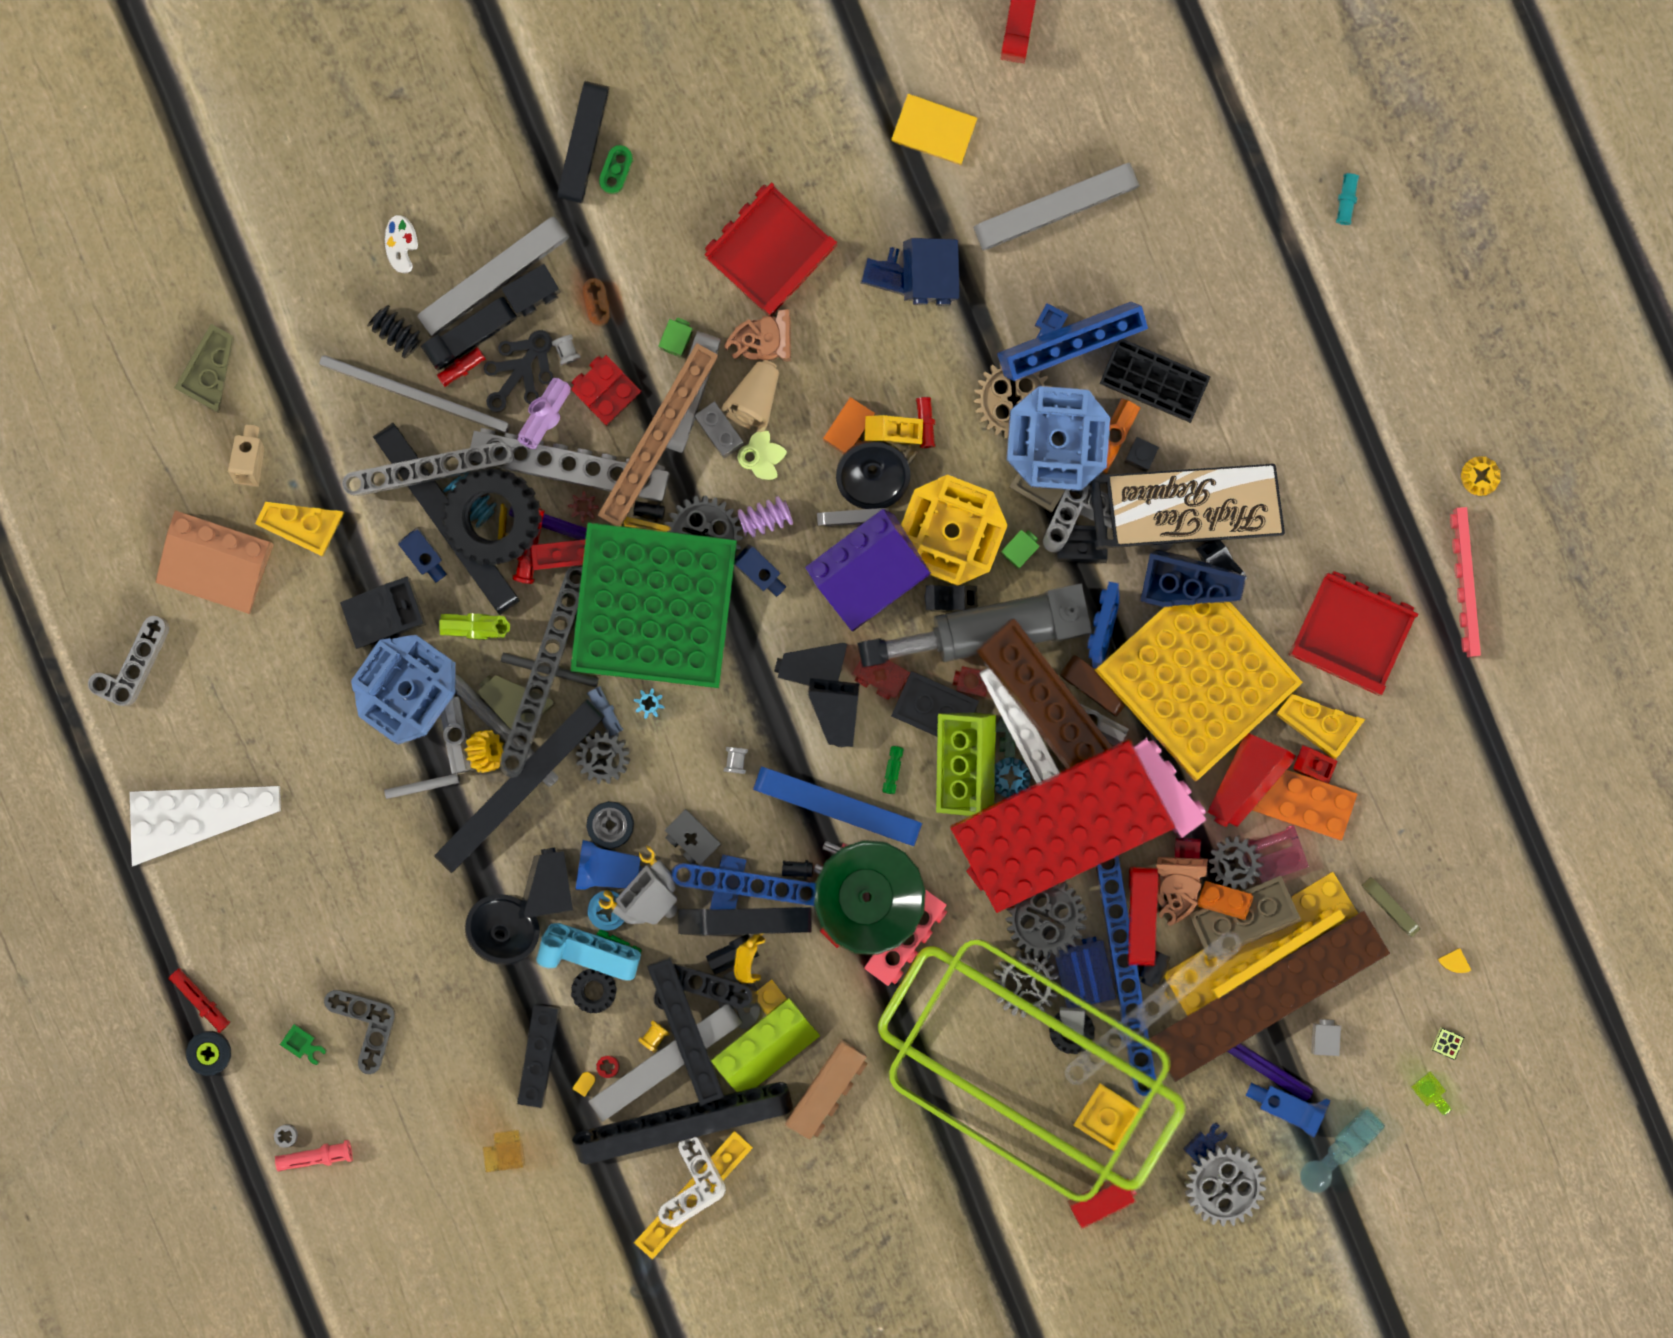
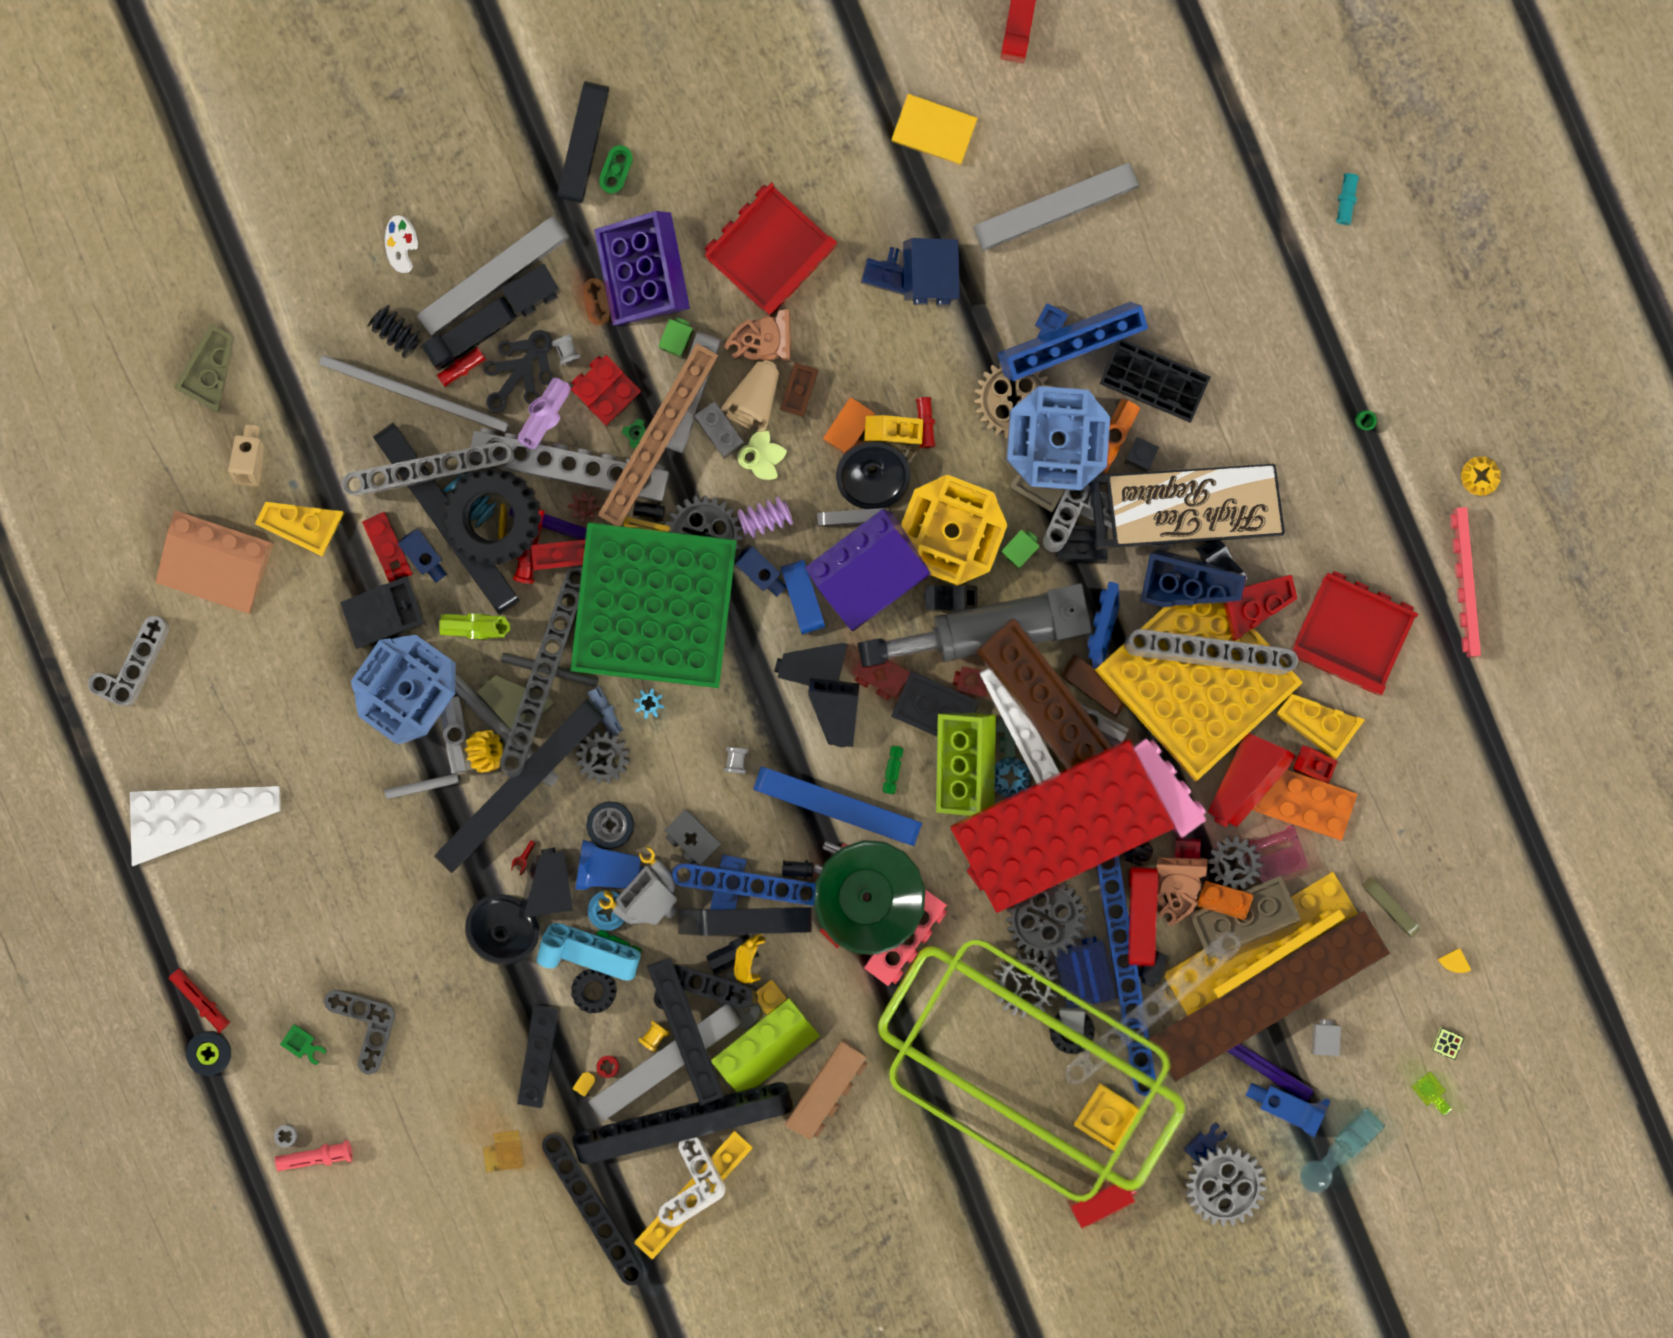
none -> red plate [362,512,413,583]
none -> red hand [511,840,536,876]
none -> black beam [542,1132,643,1286]
none -> dark purple slope [594,211,690,326]
none -> green plate [622,419,646,448]
none -> reddish brown plate [780,362,819,418]
none -> blue beam [780,559,826,635]
none -> light grey beam [1124,629,1298,675]
none -> black gear [1124,840,1153,866]
none -> red wing [1223,574,1298,641]
none -> green hinge [1355,410,1377,430]

